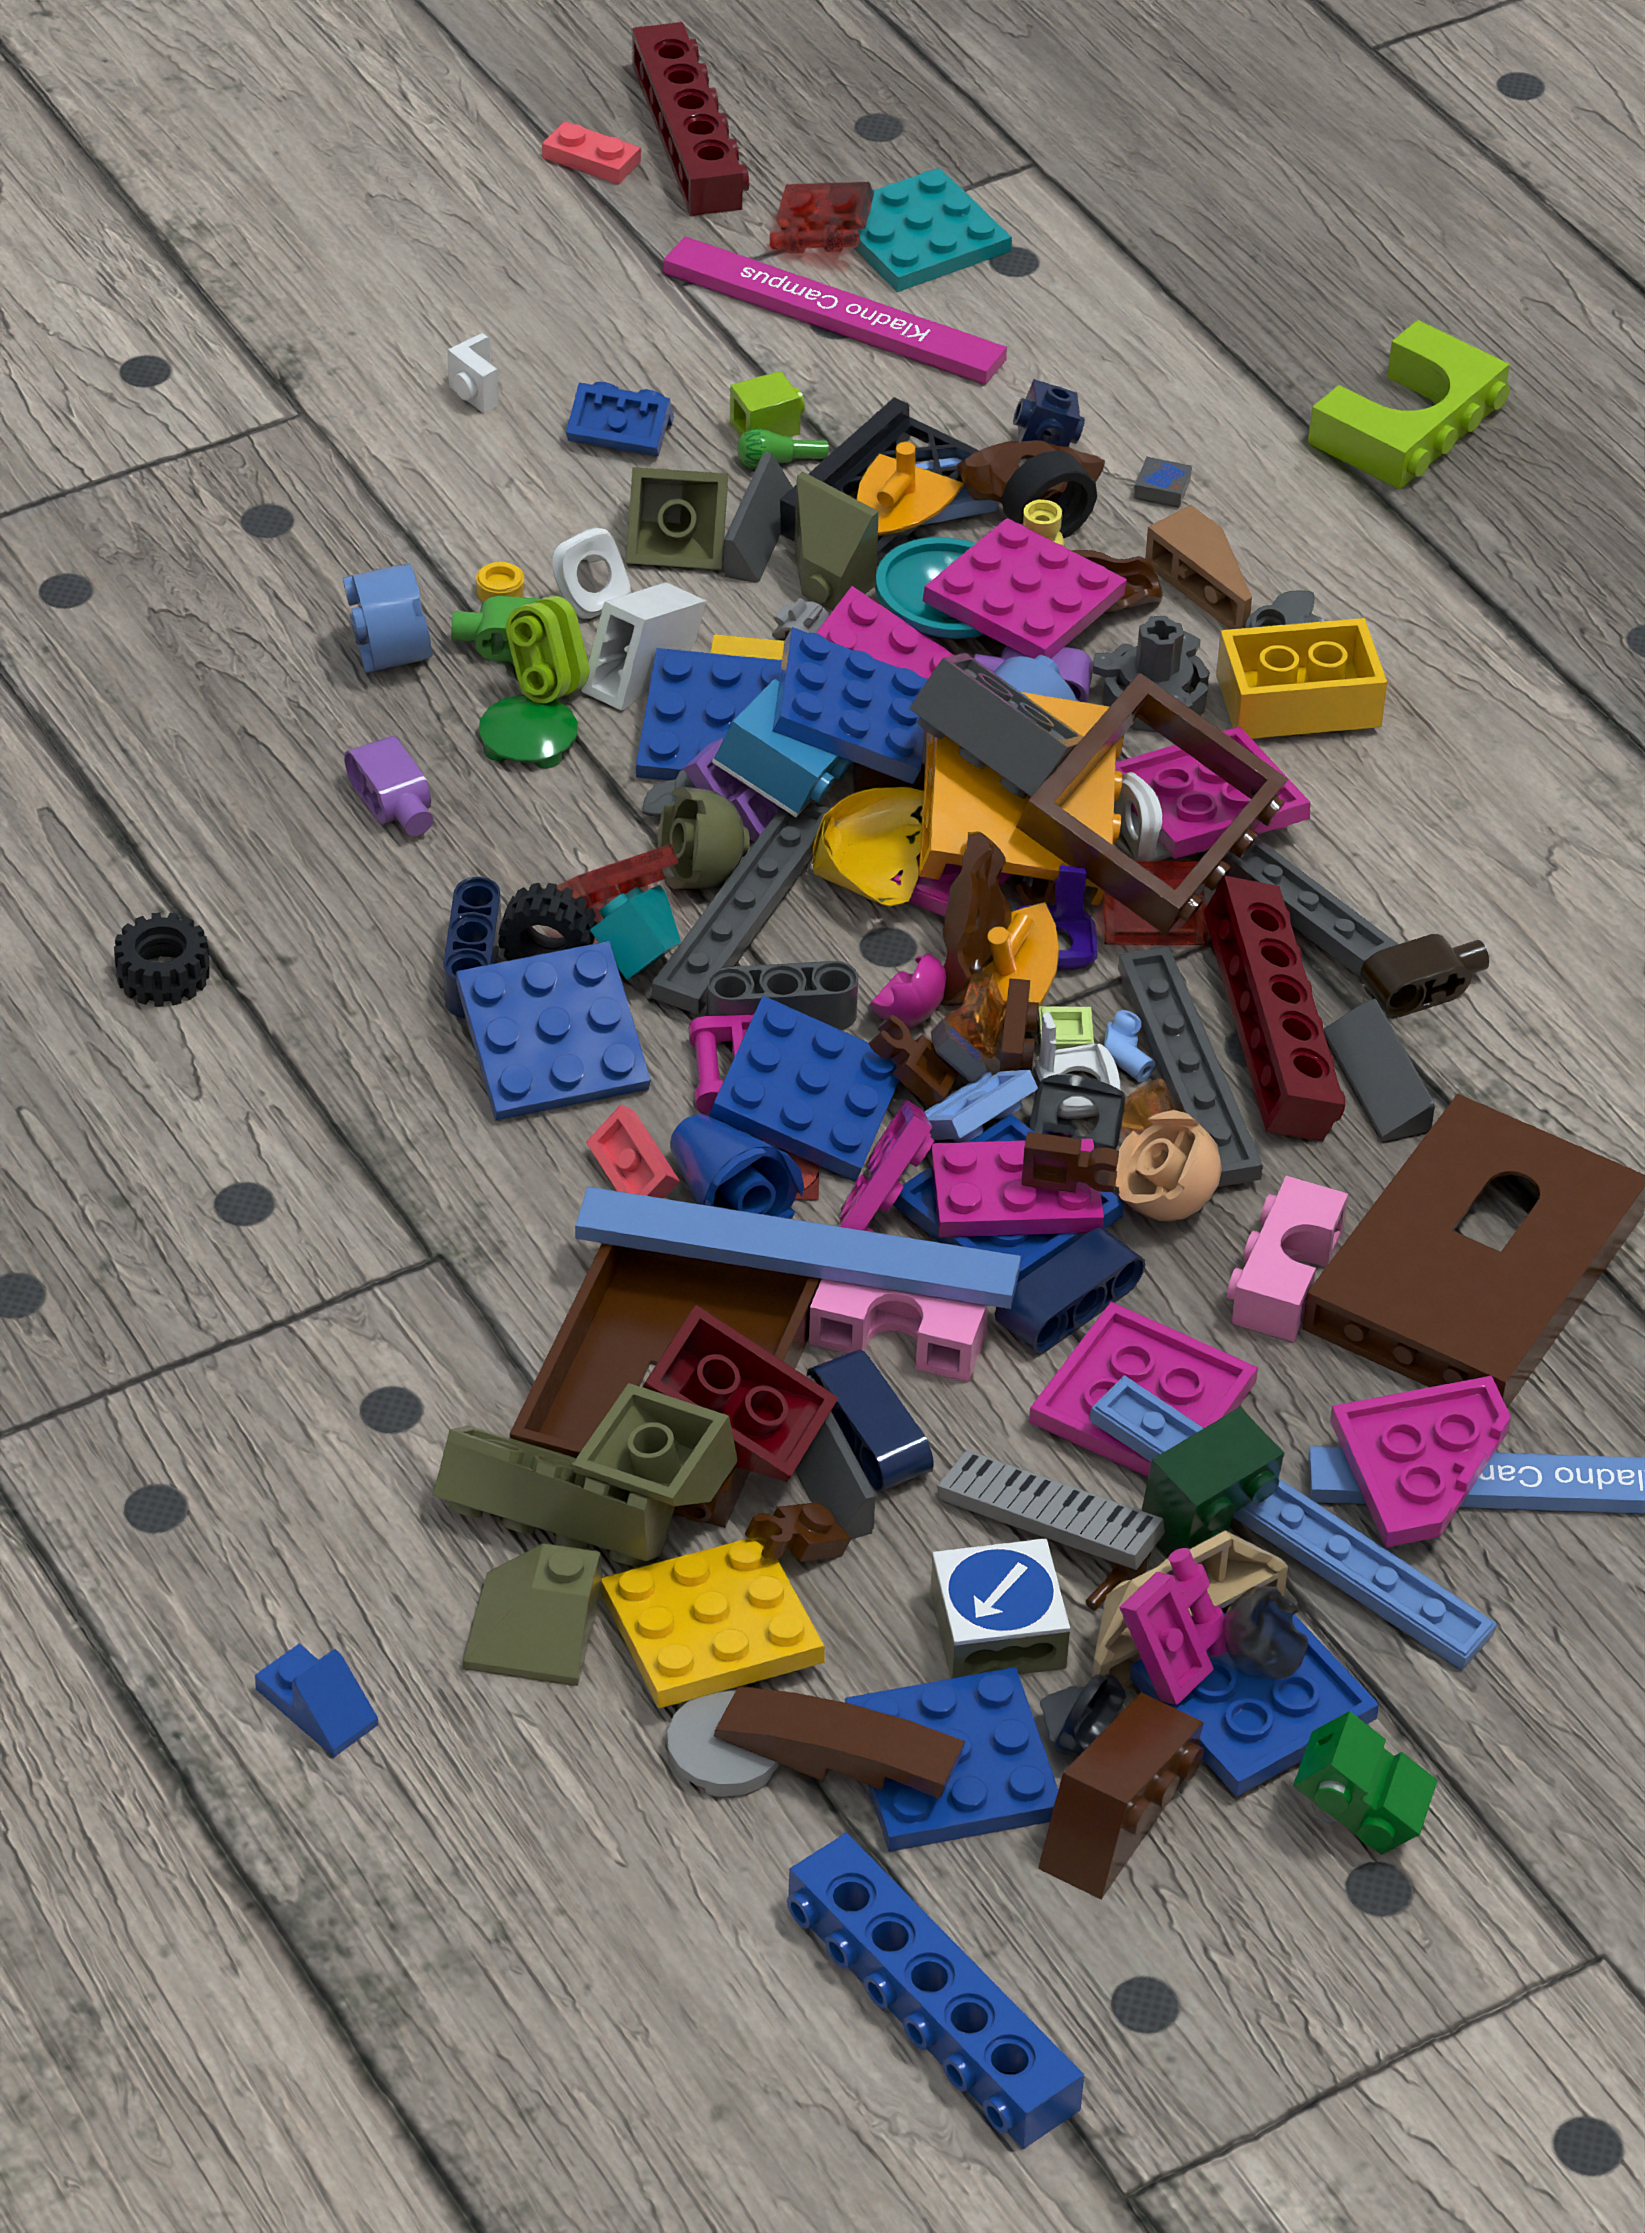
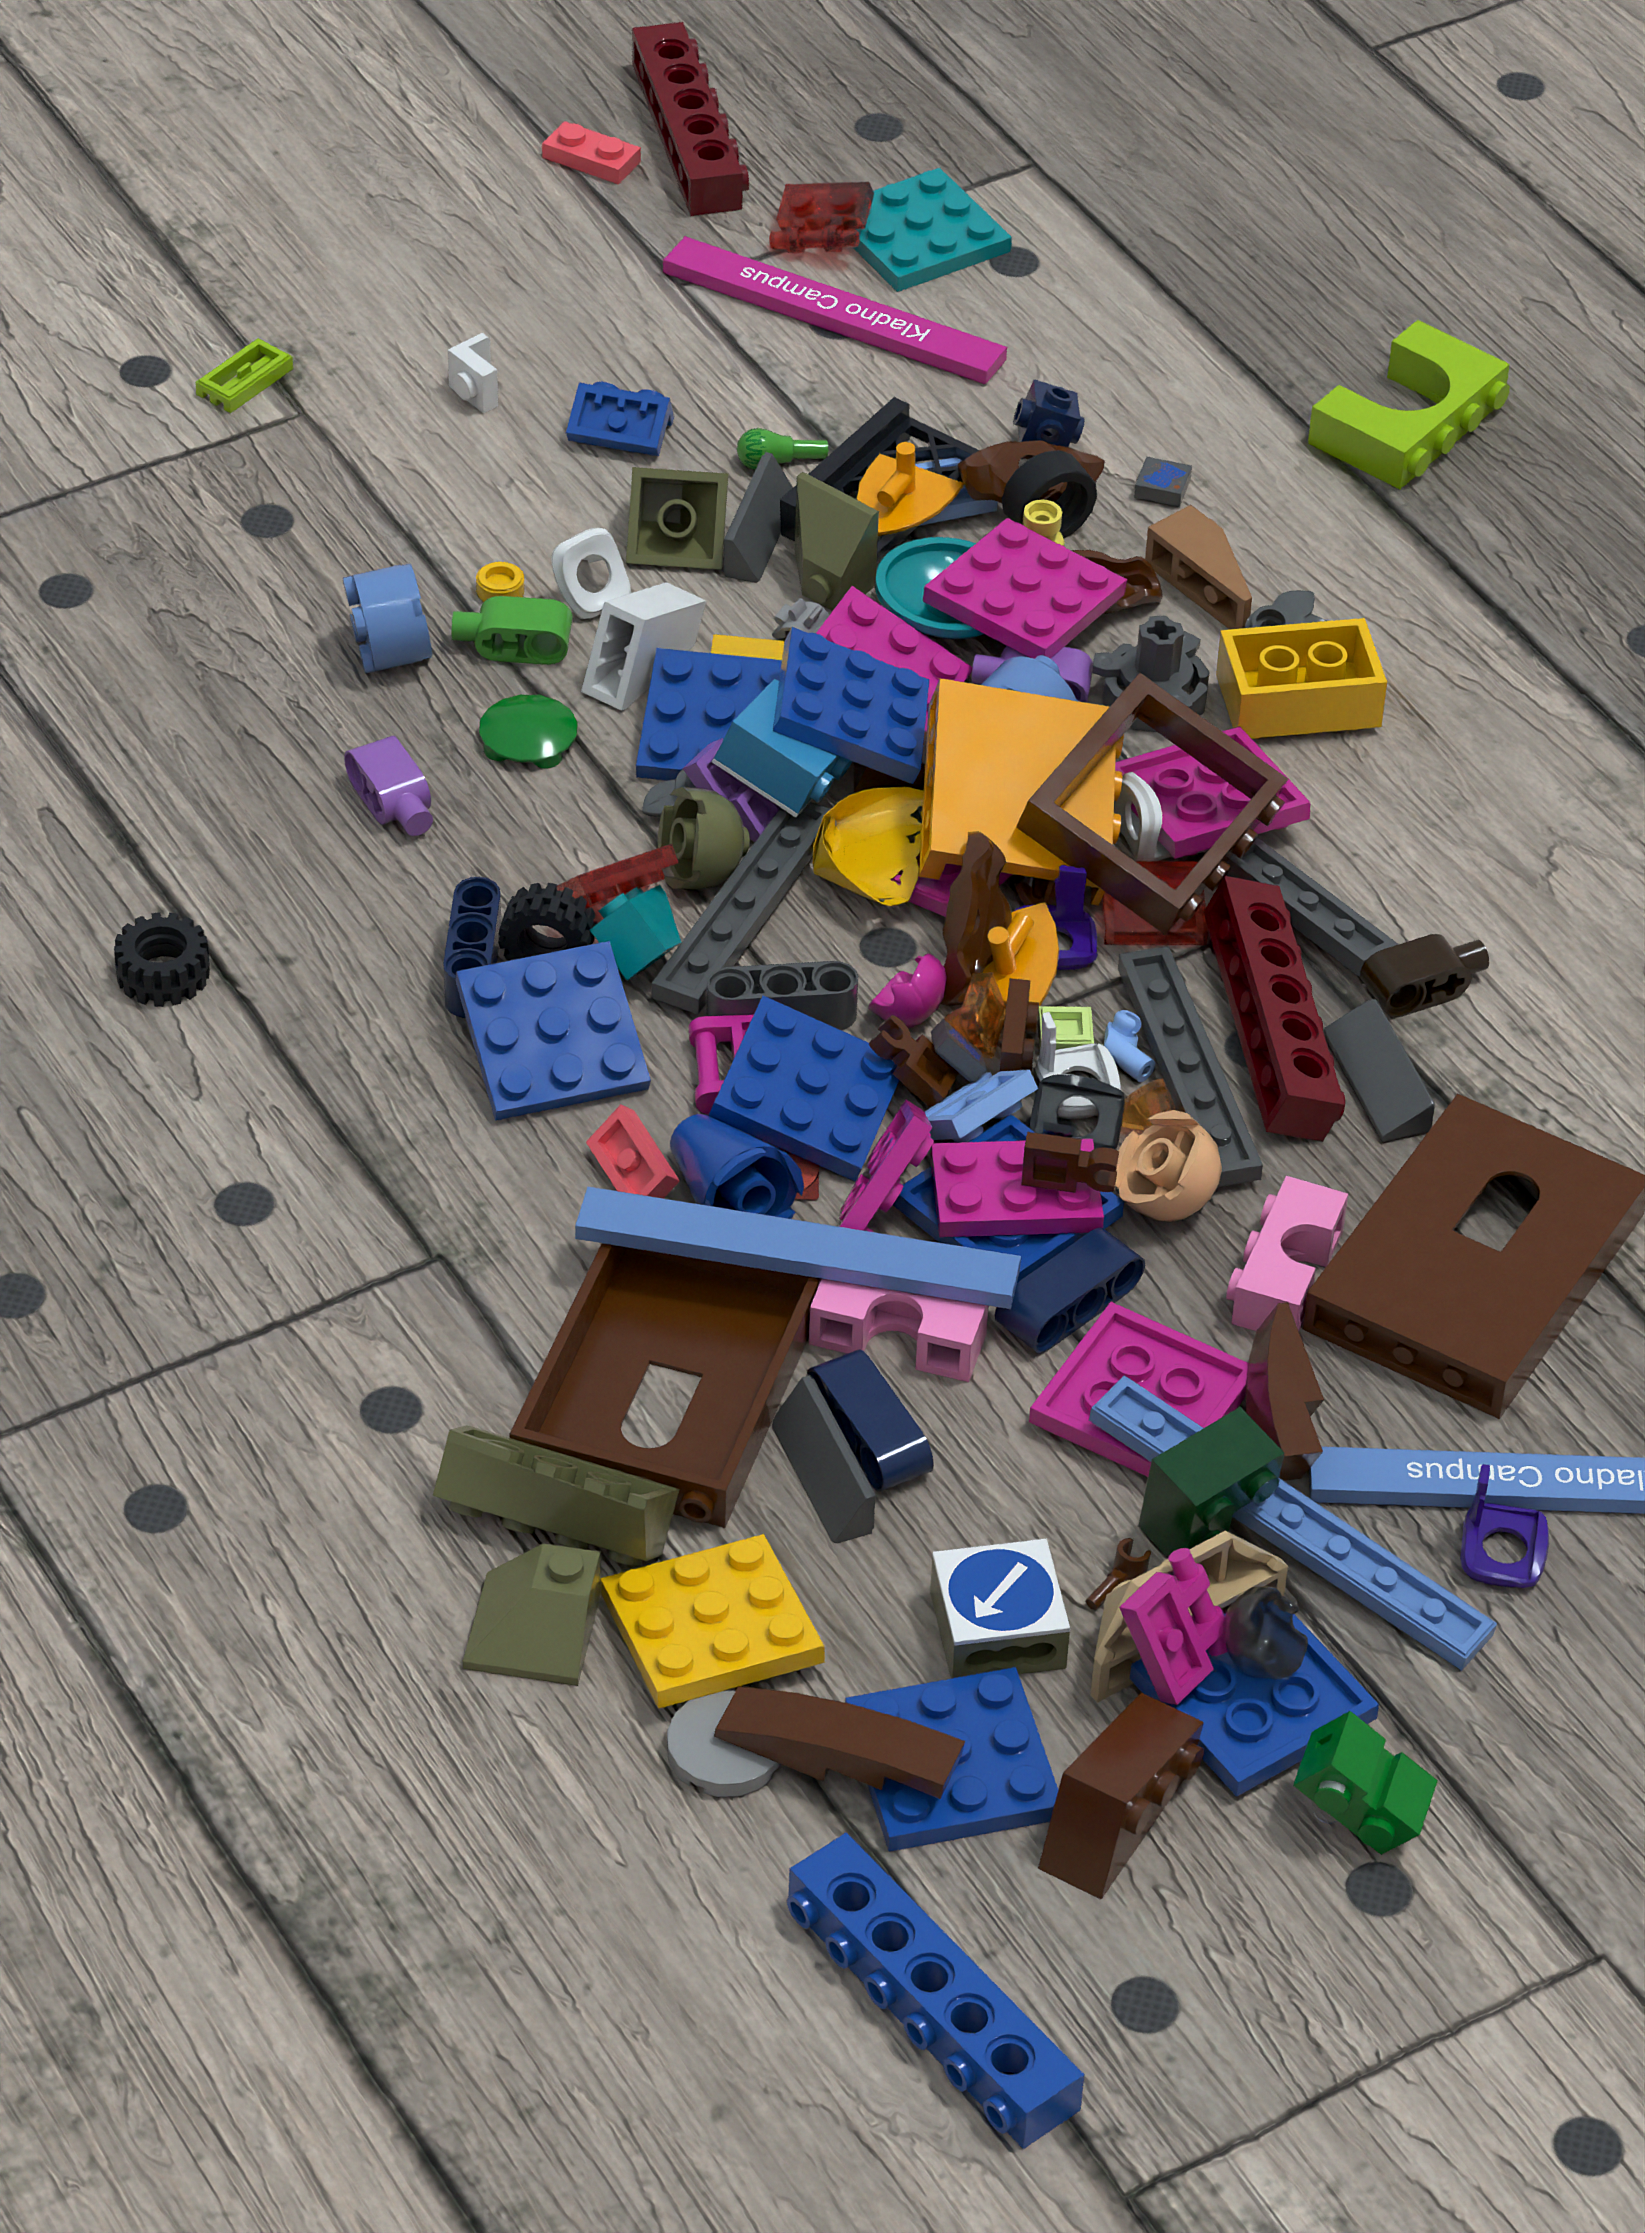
blue slope [255,1643,378,1757] -> none
lime brick [506,596,589,704] -> none
olive slope [572,1383,738,1506] -> none
dark red slope [642,1305,838,1482] -> none
lime brick [730,371,805,437] -> none
reddish brown plate [744,1502,851,1561] -> none
dark grey slope [909,653,1083,799] -> none
light grey tile [937,1450,1165,1570] -> none
black piece [1040,1674,1126,1757] -> none
dark pink plate [1330,1376,1511,1547] -> none
none -> lime tile [195,338,293,413]
none -> reddish brown slope [1246,1302,1324,1481]
none -> dark purple piece [1460,1464,1550,1588]

